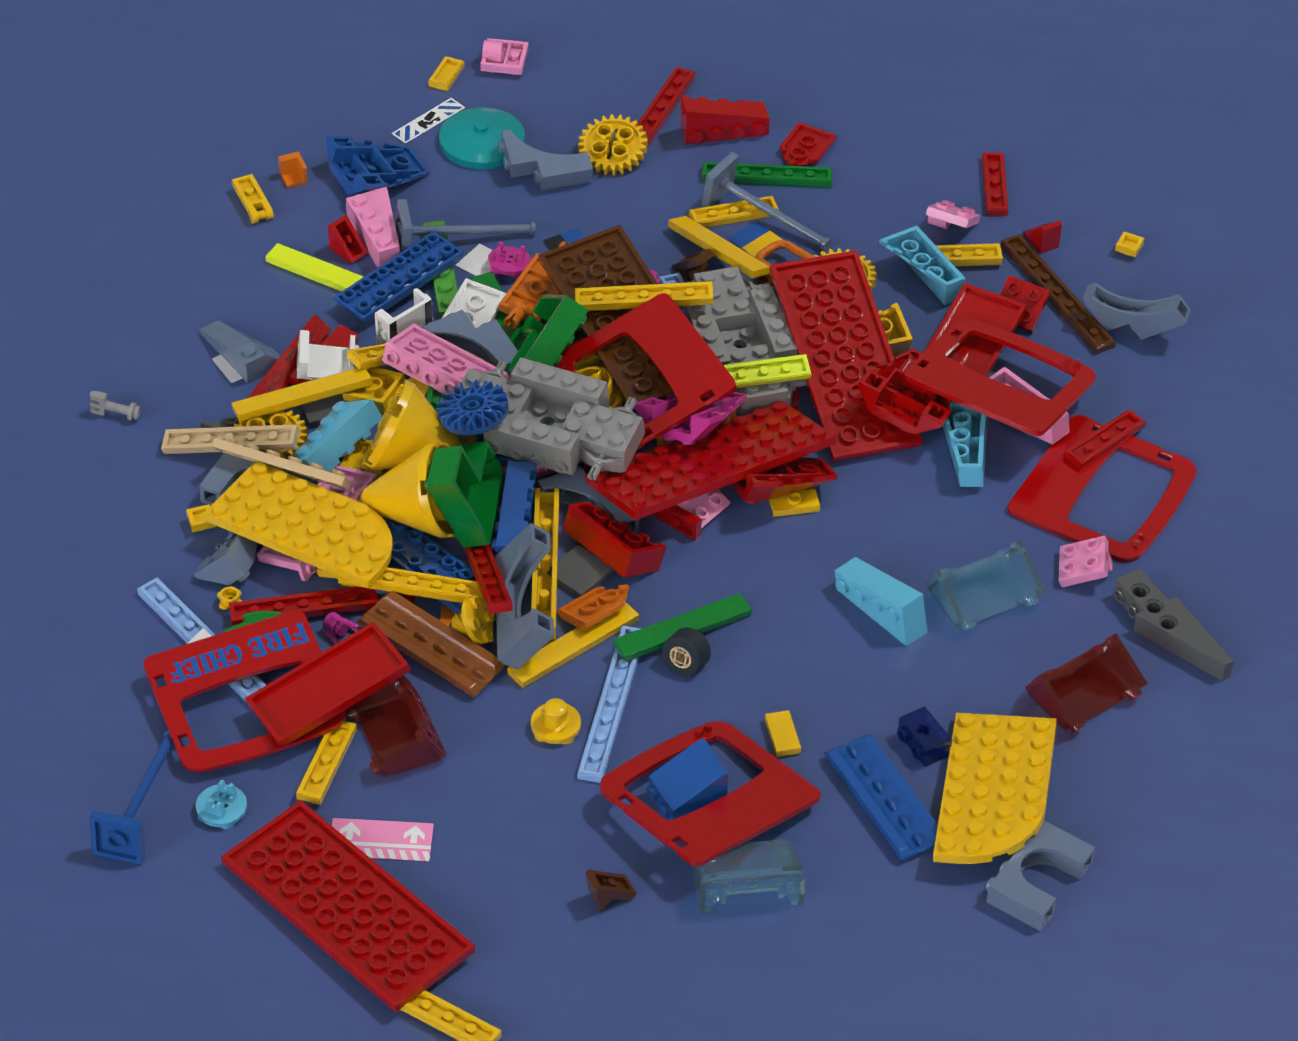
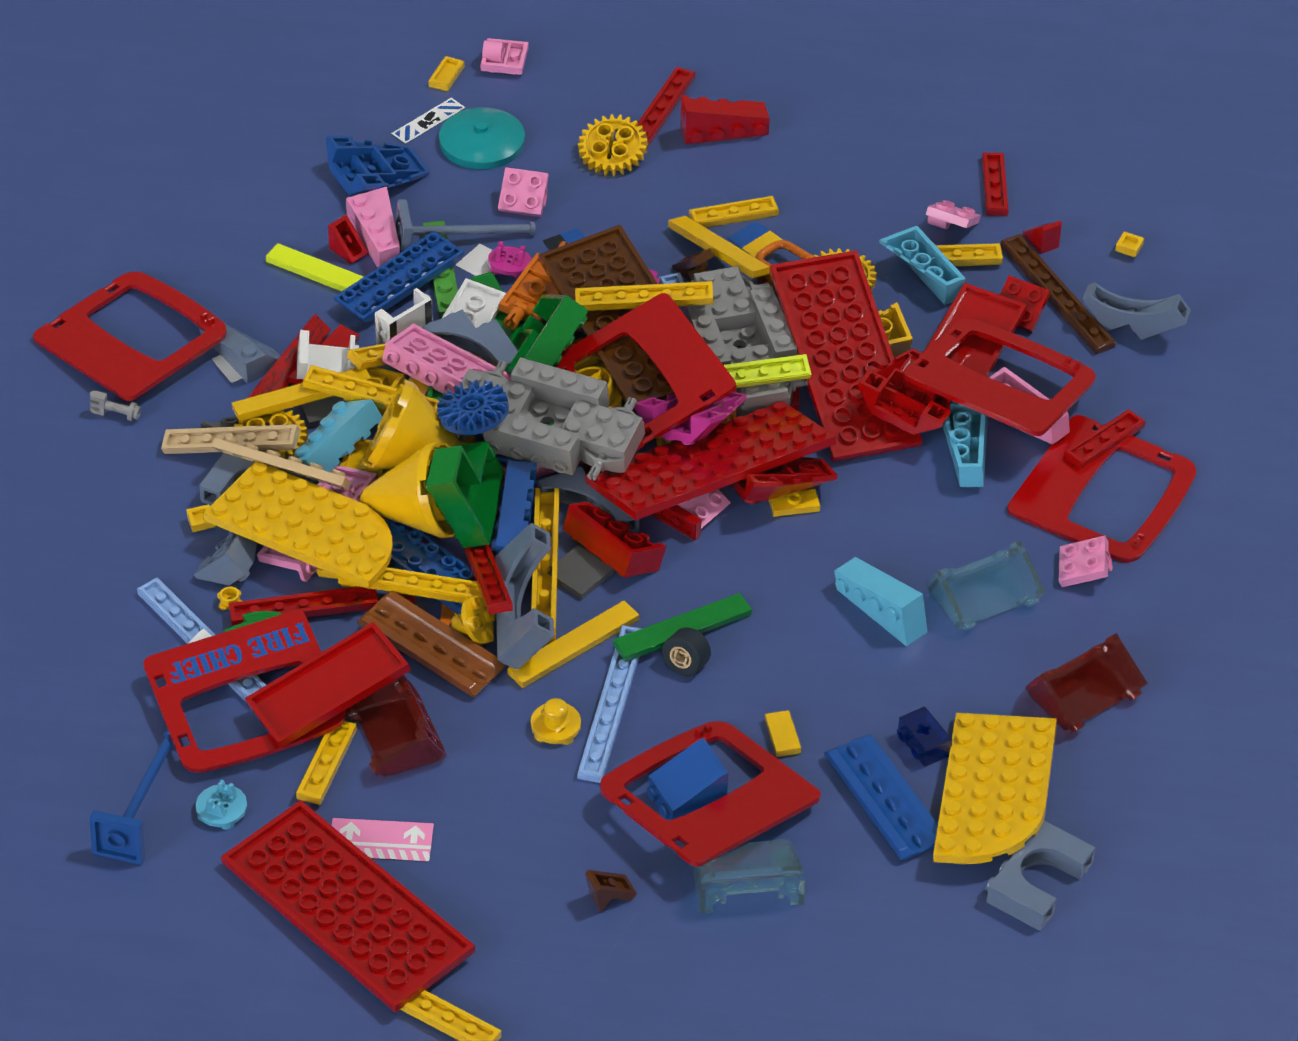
yellow plate [232,174,274,224] -> none
orange panel [278,151,308,188] -> none
dark pink plant [323,612,360,645] -> none
sand blue arch [498,129,593,191] -> none
orange tile [557,584,629,631] -> none
sand blue tile [701,152,831,251] -> none
green tile [702,162,832,188] -> none
red tile [780,122,837,166] -> none
dark grey brick [1114,569,1234,681] -> none
none -> red door [33,272,227,401]
none -> yellow tile [303,365,439,411]
none -> bright pink plate [498,167,549,217]

